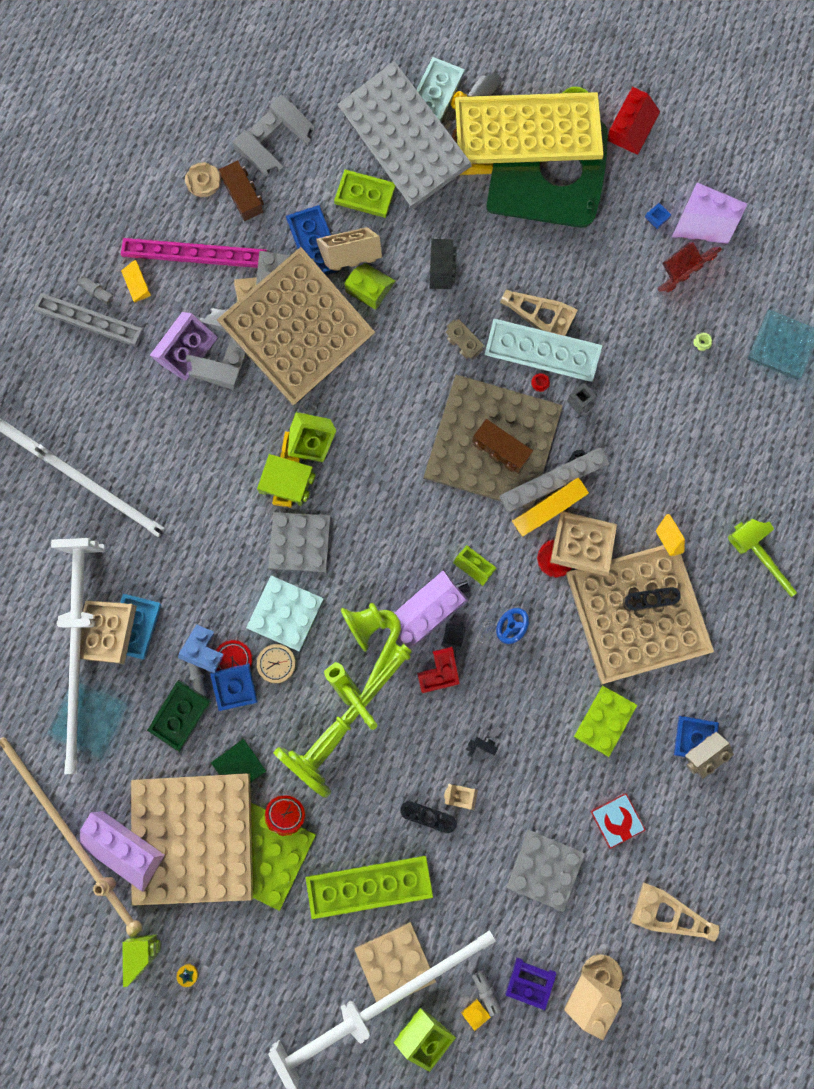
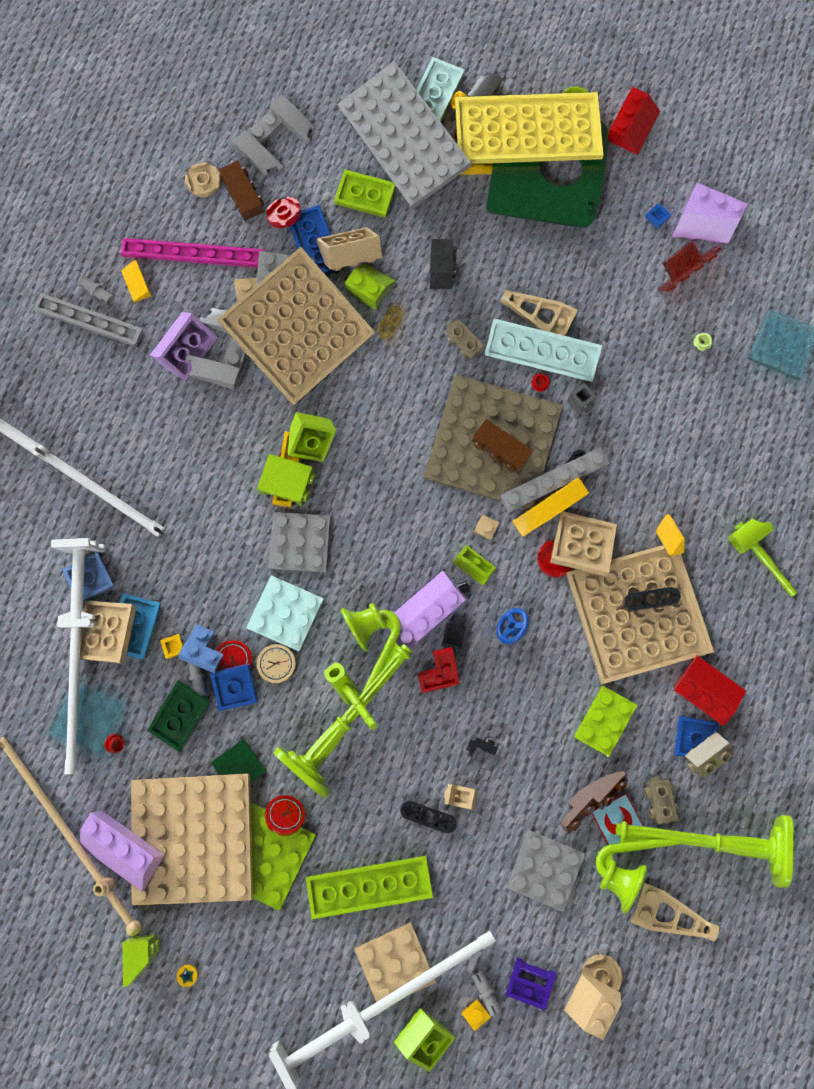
none -> medium blue plate [62,552,115,603]
none -> red plate [104,733,124,753]
none -> yellow plate [160,634,184,659]
none -> red tile [266,197,302,228]
none -> clear yellow beam [378,306,403,339]
none -> tan plate [474,514,499,540]
none -> slope [560,771,628,834]
none -> lime piece [596,815,794,914]
none -> dark tan brick [644,776,680,824]
none -> red slope [673,655,746,726]

